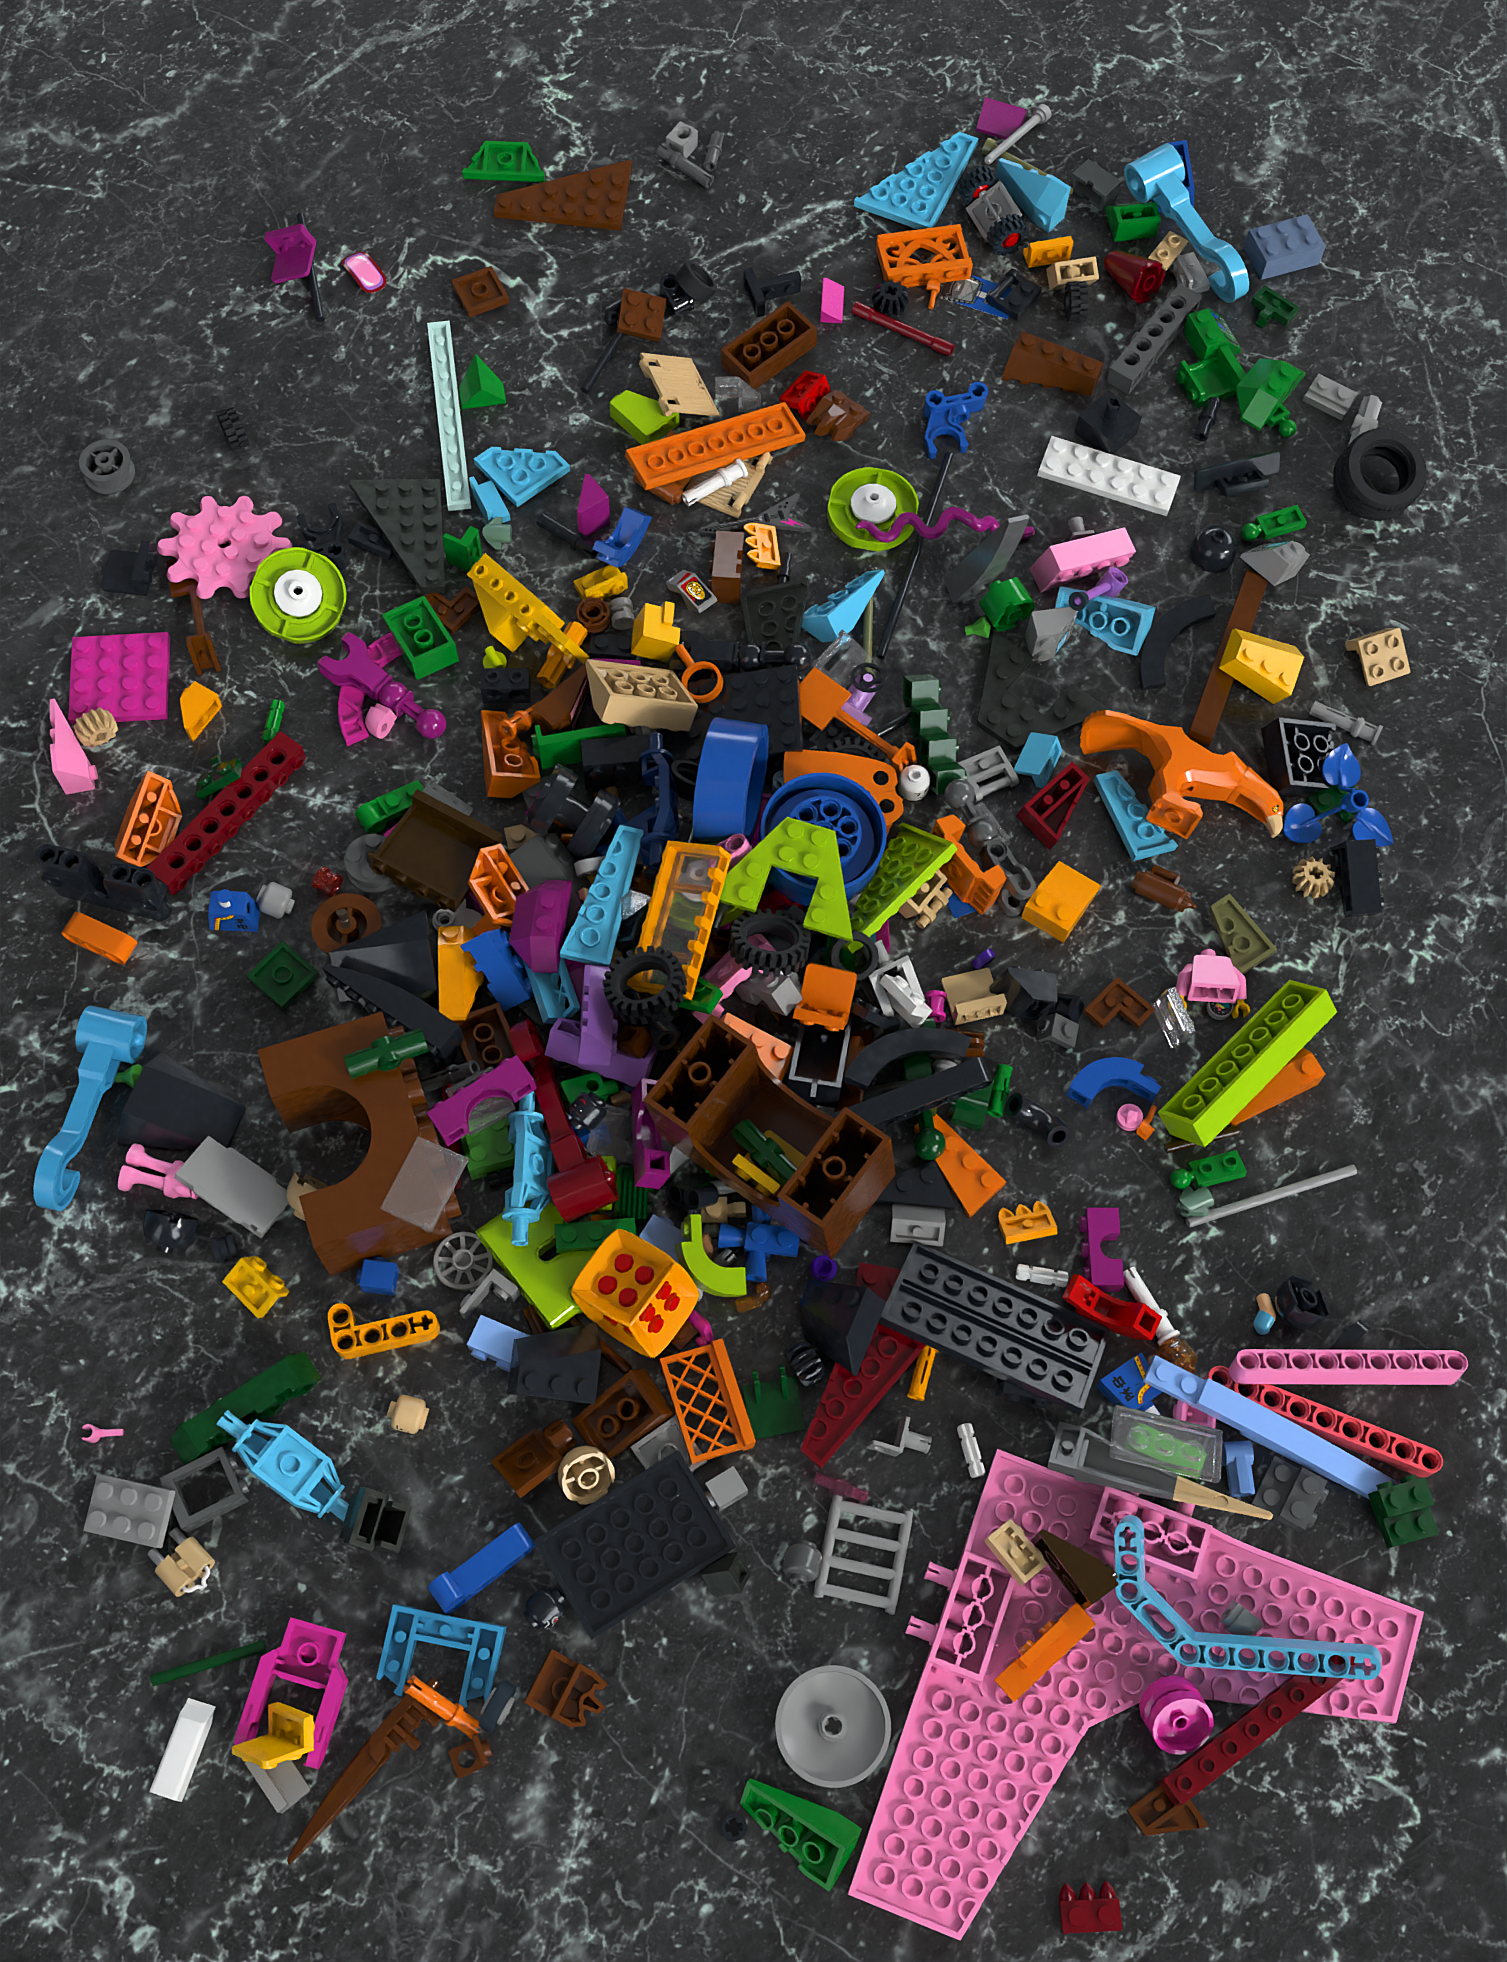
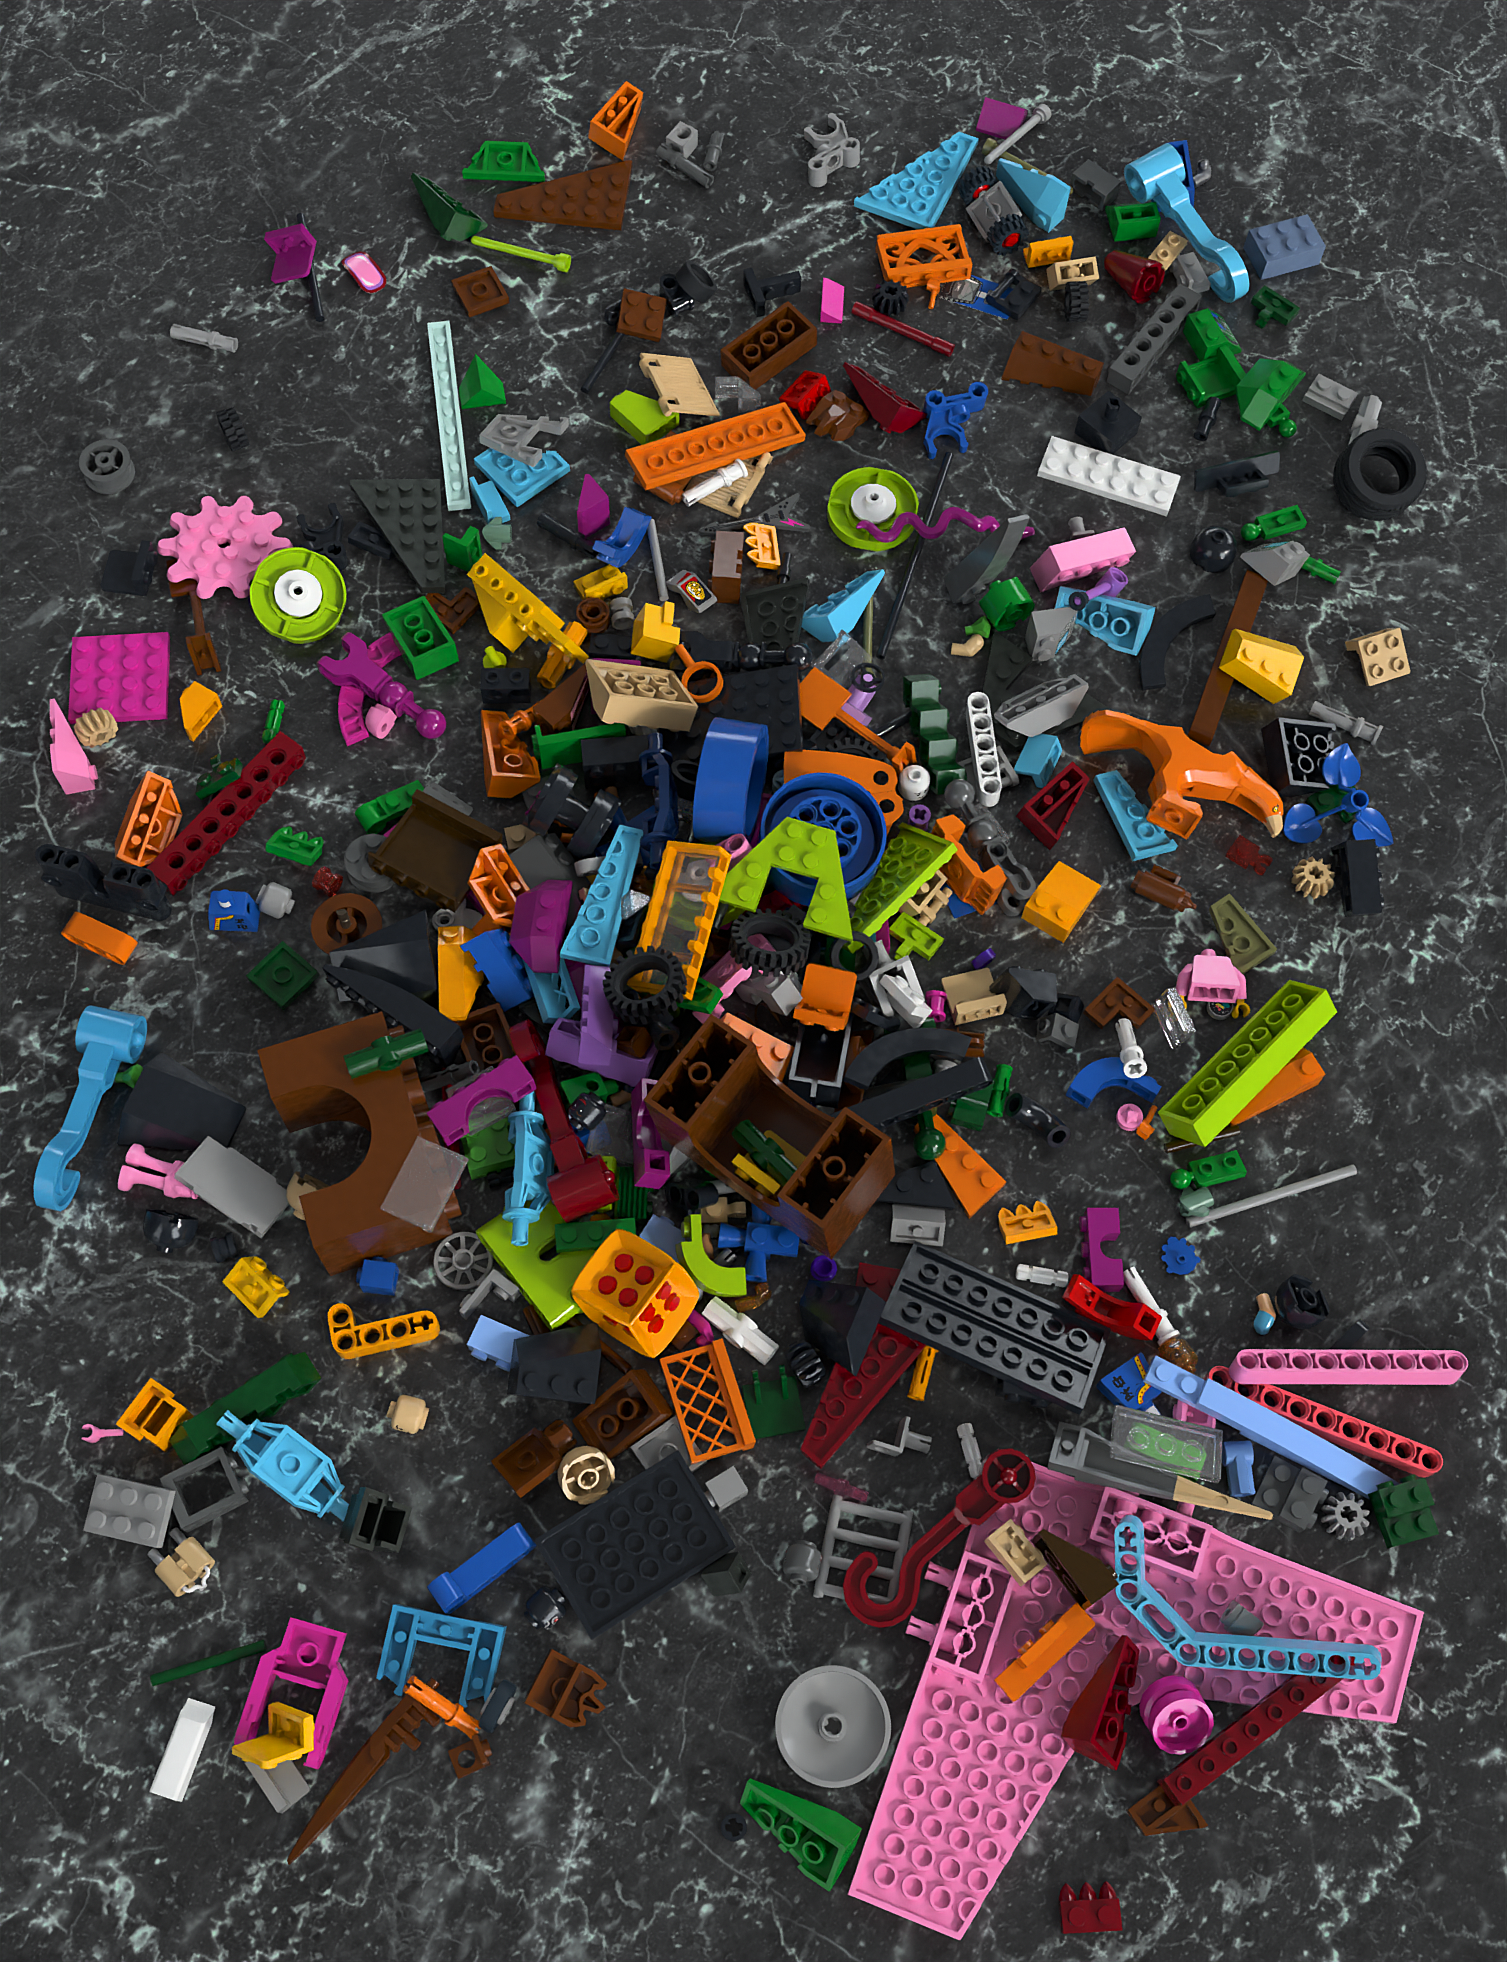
none -> light orange plate [116,1378,193,1453]
none -> light grey pin [170,324,238,353]
none -> green plate [266,826,324,866]
none -> dark green wedge [411,173,488,242]
none -> lime piece [471,236,571,273]
none -> light grey wing [479,414,569,467]
none -> orange wedge [588,81,644,161]
none -> light grey bar [647,519,669,601]
none -> white piece [702,1296,779,1365]
none -> light grey piece [804,113,860,187]
none -> dark red wedge [843,362,927,433]
none -> dark red piece [843,1448,1036,1628]
none -> lime plate [889,911,944,961]
none -> medium lavender bush [908,805,931,831]
none -> tan arm [951,634,984,657]
none -> white beam [966,692,1002,807]
none -> light grey wedge [994,674,1089,738]
none -> dark red wedge [1061,1635,1140,1770]
none -> white pin [1115,1018,1147,1078]
none -> blue piece [1161,1237,1201,1275]
none -> flat silver arm [1193,159,1211,188]
none -> clear red plate [1225,835,1273,875]
none -> green pin [1301,556,1341,584]
none -> light grey gear [1321,1492,1370,1541]

